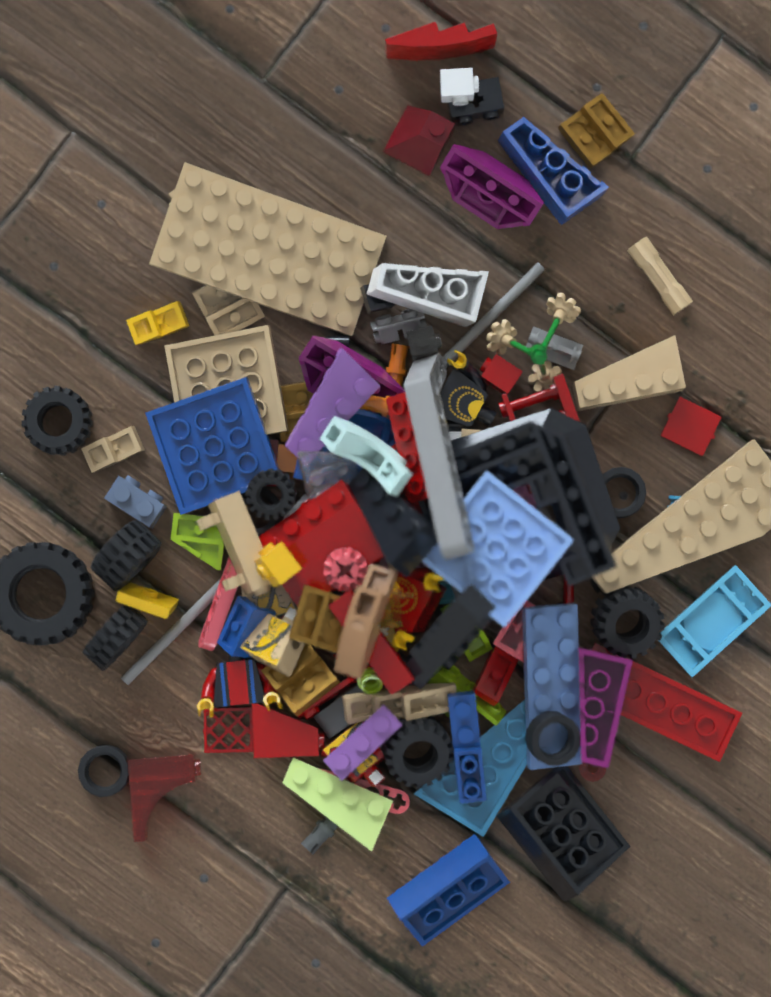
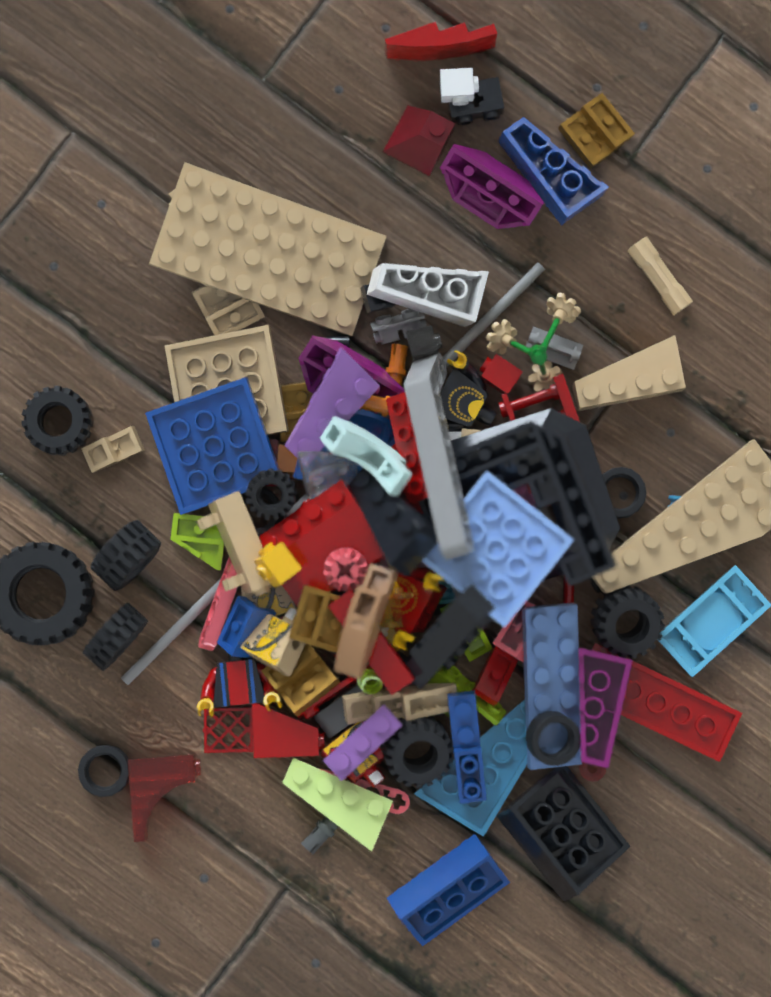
sand blue brick [104,475,167,529] -> none
yellow plate [115,582,179,619] -> none
yellow slope [126,301,189,345] -> none
red piece [660,397,722,457] -> none

